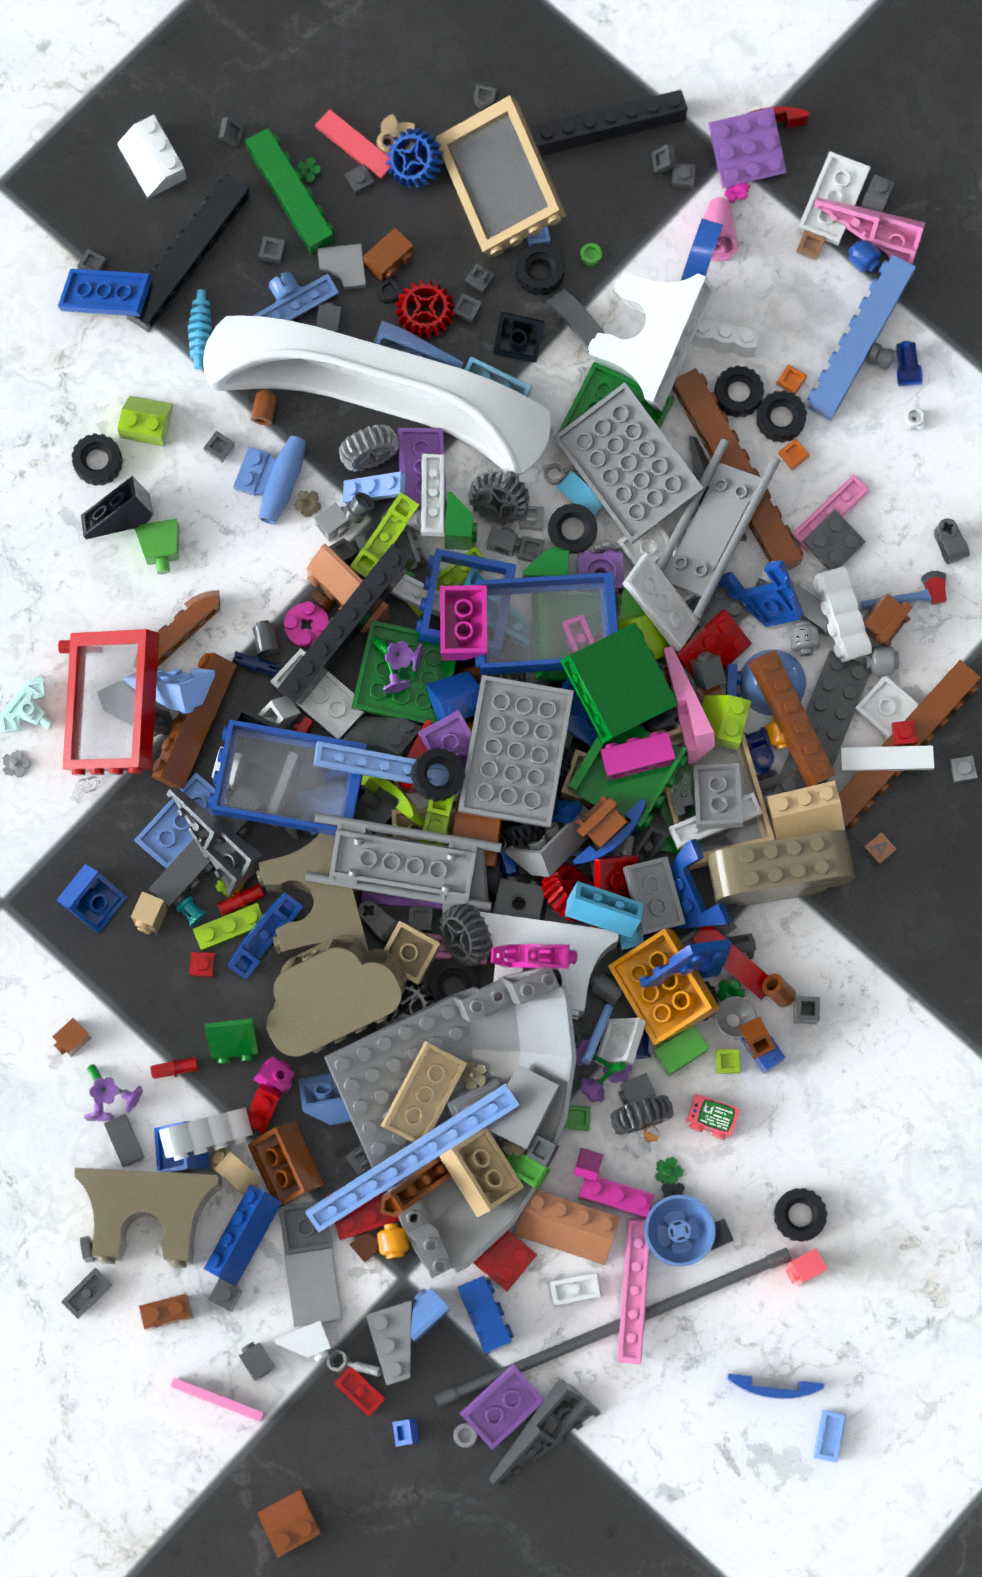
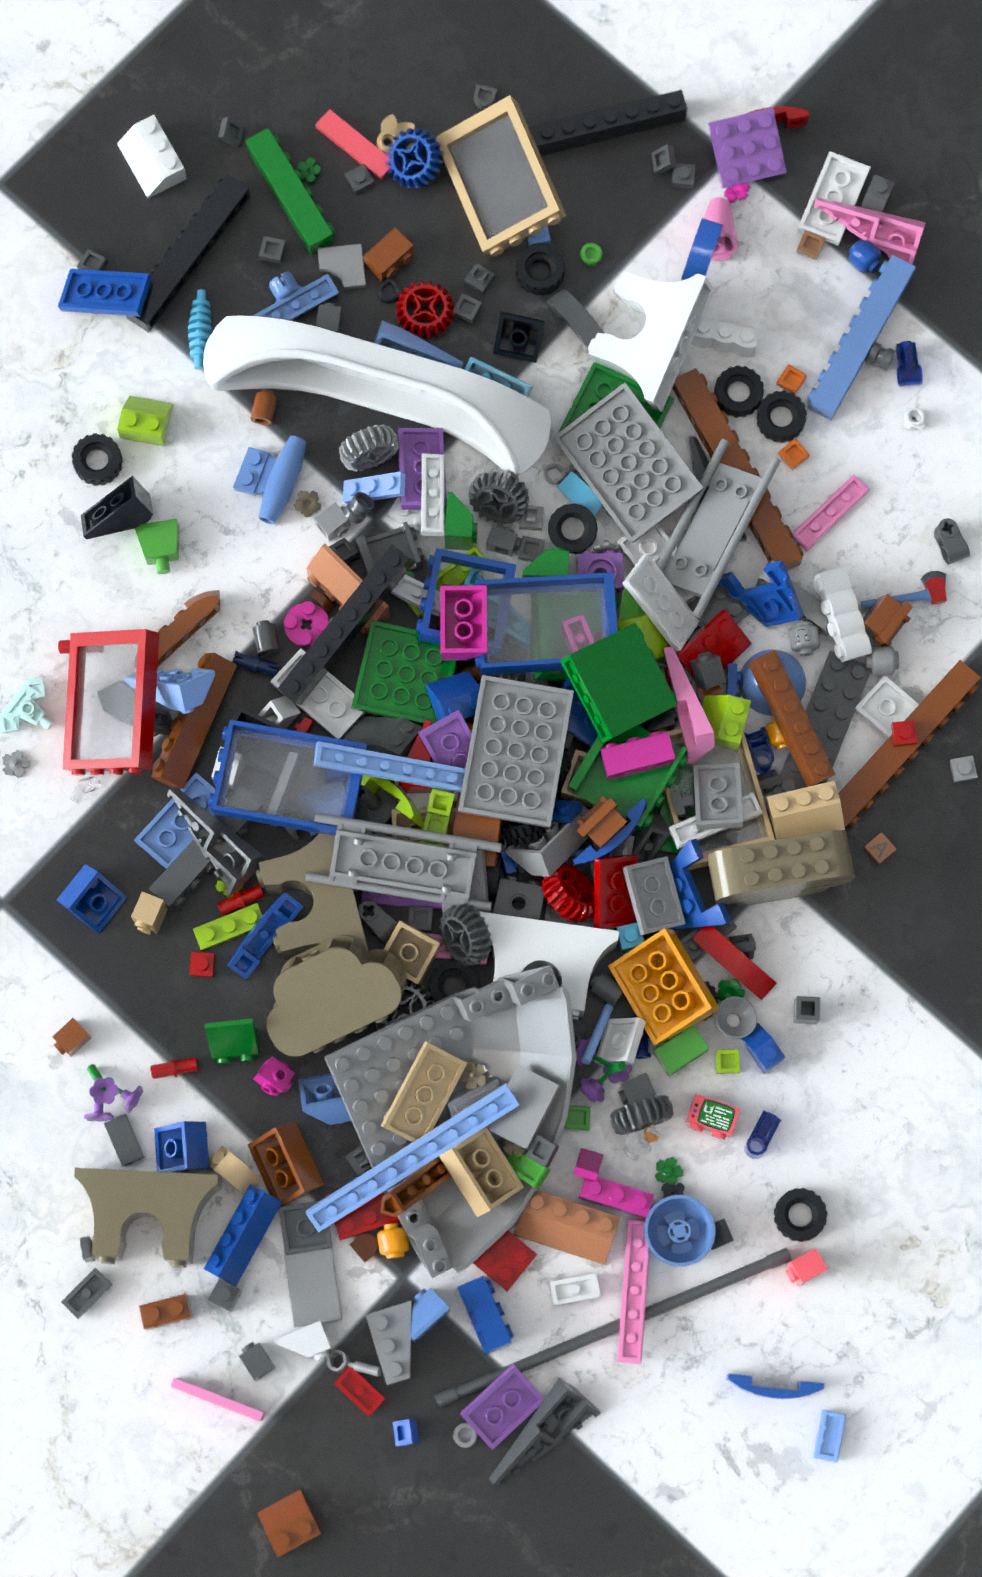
white brick [159,1107,253,1161] -> none
teal bush [176,896,207,927] -> none
dark grey plate [203,430,235,463] -> none
red plate [247,1083,283,1133] -> none
lime slope [350,492,419,577] -> none
medium lavender plant [372,636,424,694] -> none
black tyre [411,748,465,802] -> none
dark pink hose [491,944,578,969] -> none
medium azure brick [565,881,643,938] -> none
blue wing [639,939,732,988] -> none
dark orange brick [738,1016,776,1059] -> none
dark orange brick [762,974,796,1007] -> none
dark grey plate [802,509,866,570] -> none
white tile [840,746,934,772] -> none
none -> clear blue piece [744,1110,781,1159]

